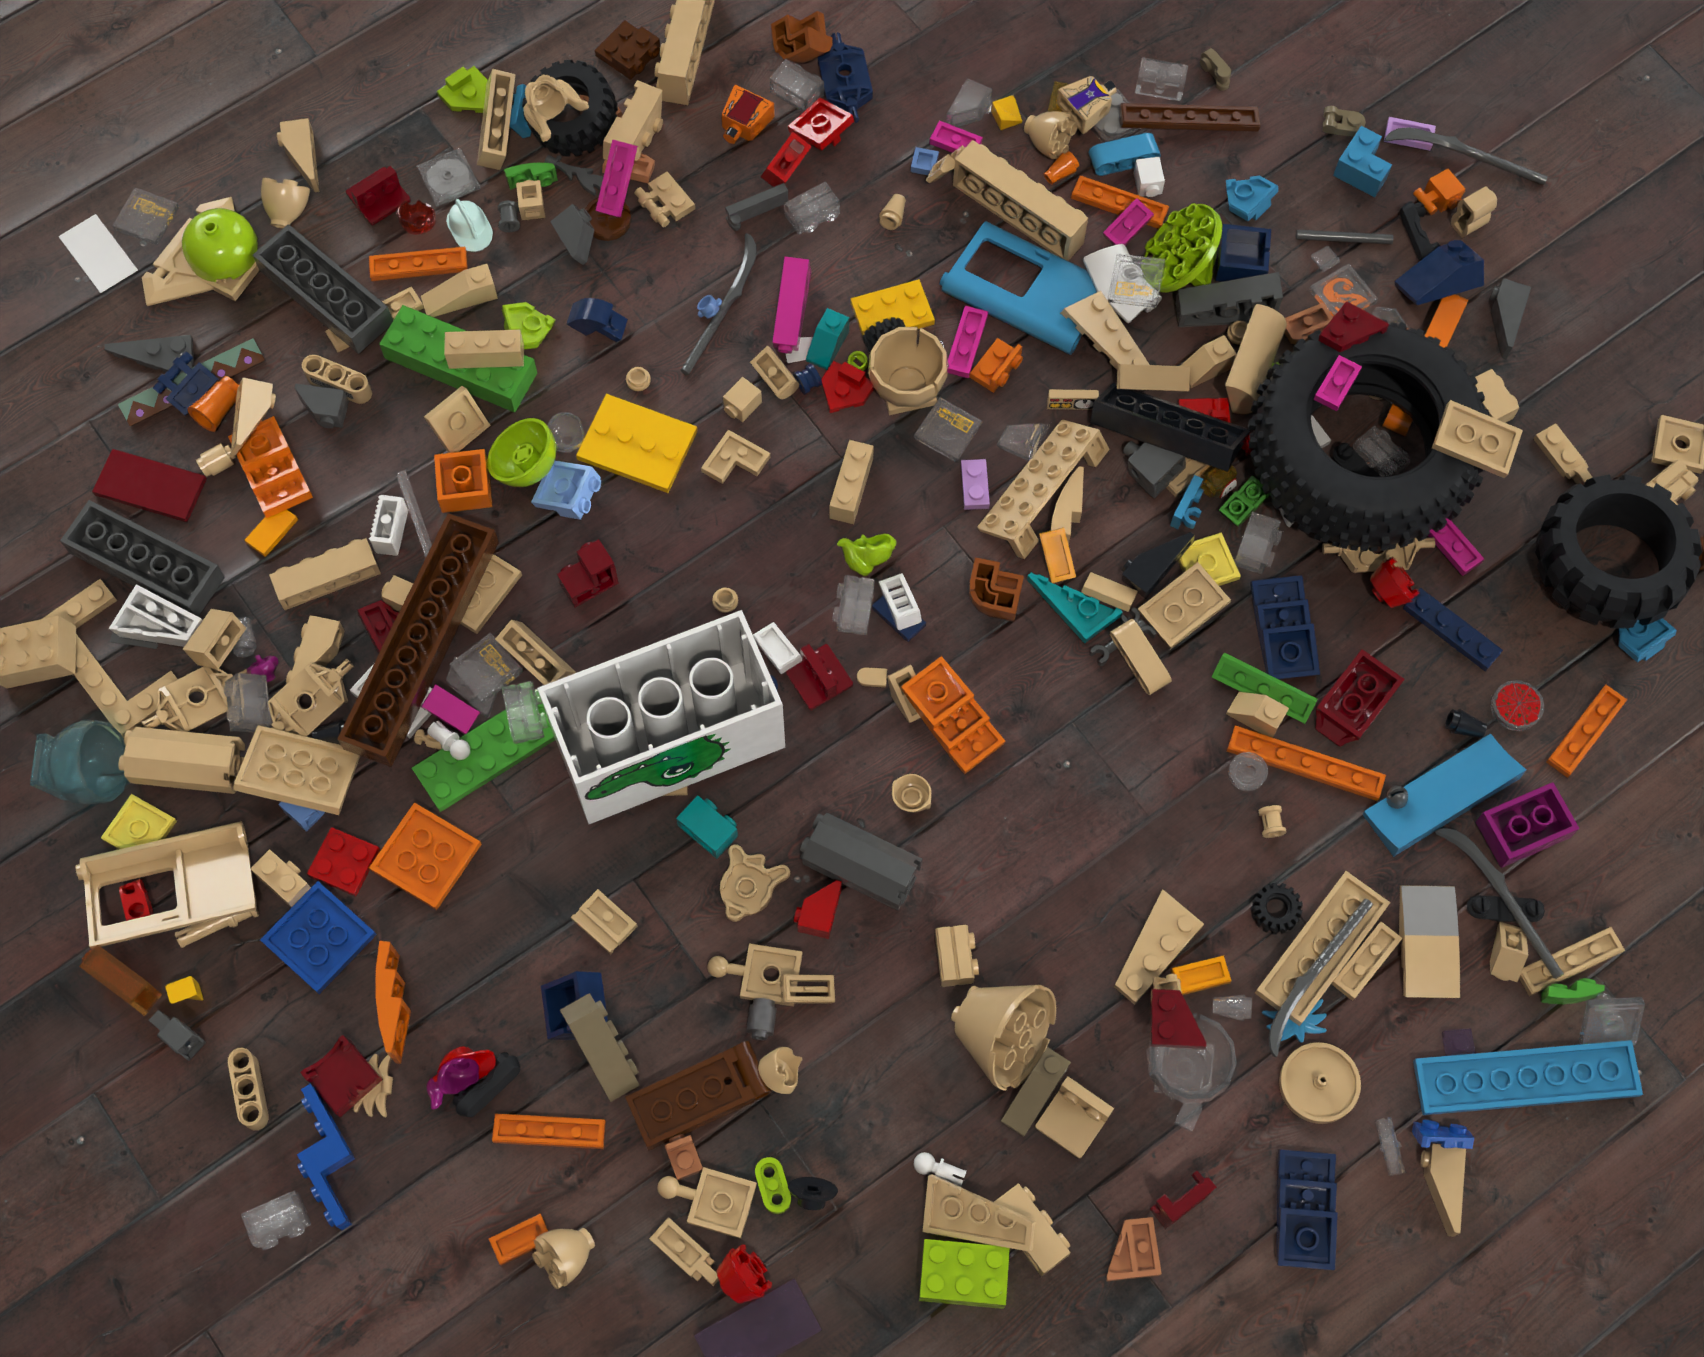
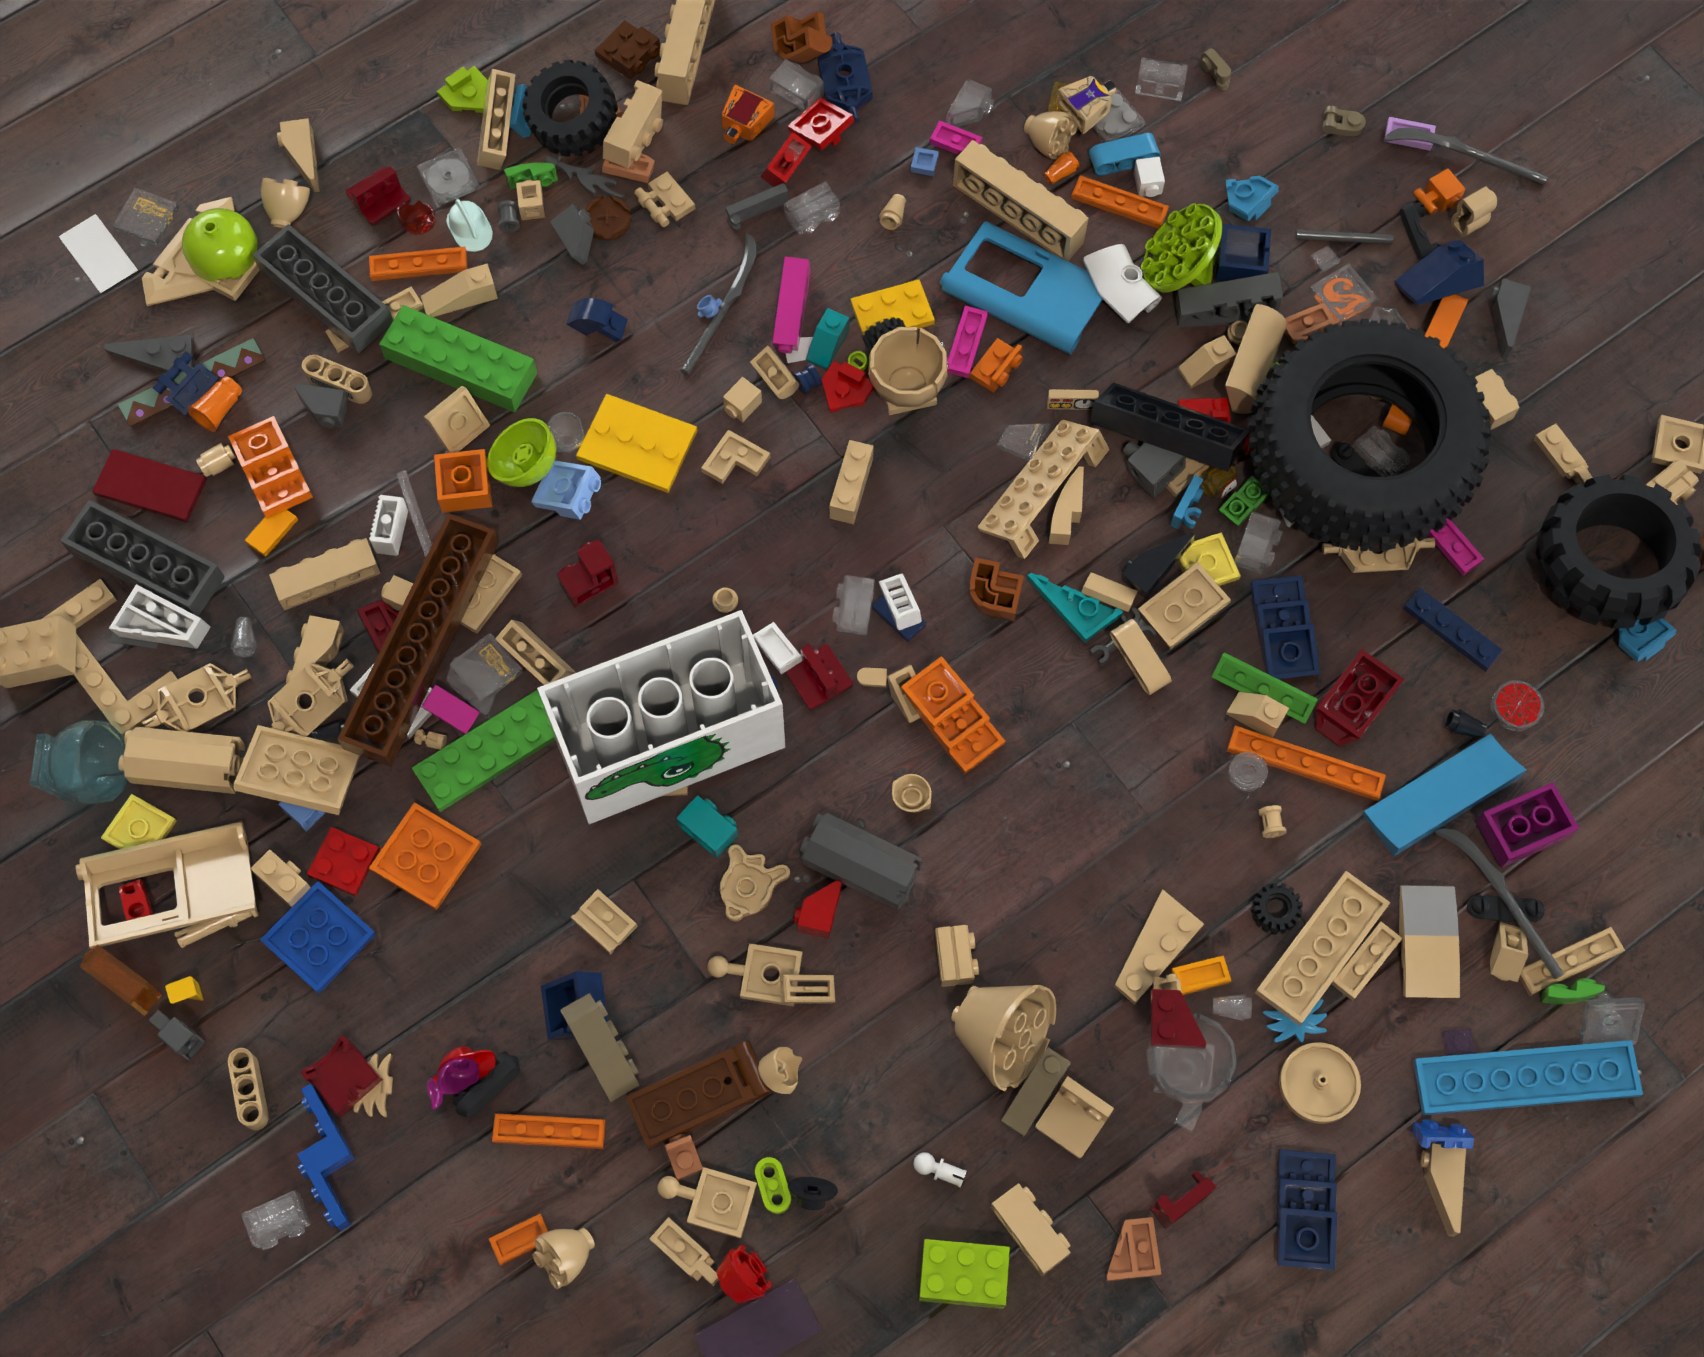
tan brick [183,609,246,669] -> none
clear brick [224,673,271,733] -> none
tan slope [230,378,276,455] -> none
magenta piece [247,655,279,683] -> none
orange slope [376,941,411,1064] -> none
white pin [428,721,471,760] -> none
tan brick [444,330,524,369] -> none
lime plate [502,302,556,350] -> none
clear brick [502,681,548,744] -> none
tan hair [523,75,589,142] -> none
dark pink plate [596,139,638,217] -> none
tan plate [626,367,651,391] -> none
flat silver brick [746,998,777,1040] -> none
lime hair [837,534,896,576] -> none
clear tile [914,397,982,462] -> none
tan wing [923,1174,1036,1252] -> none
tan slope [926,145,965,183] -> none
lavender plate [961,459,990,510] -> none
yellow slope [991,95,1022,130] -> none
light orange tile [1039,527,1076,583] -> none
tan wing [1061,291,1150,369] -> none
dark pink plate [1103,198,1154,246] -> none
clear tile [1108,254,1165,308] -> none
tan tile [1117,364,1190,392] -> none
reddish brown tile [1119,103,1261,131] -> none
dark grey piece [1269,899,1373,1057] -> none
dark pink plate [1314,355,1362,411] -> none
dark red wing [1318,301,1389,353] -> none
dark azure brick [1333,126,1392,197] -> none
red cone [1370,556,1420,608] -> none
clear pin [1374,1117,1406,1176] -> none
dark grey hinge [1386,785,1408,809] -> none
tan plate [1432,400,1523,478] -> none
orange tile [1546,684,1627,778] -> none

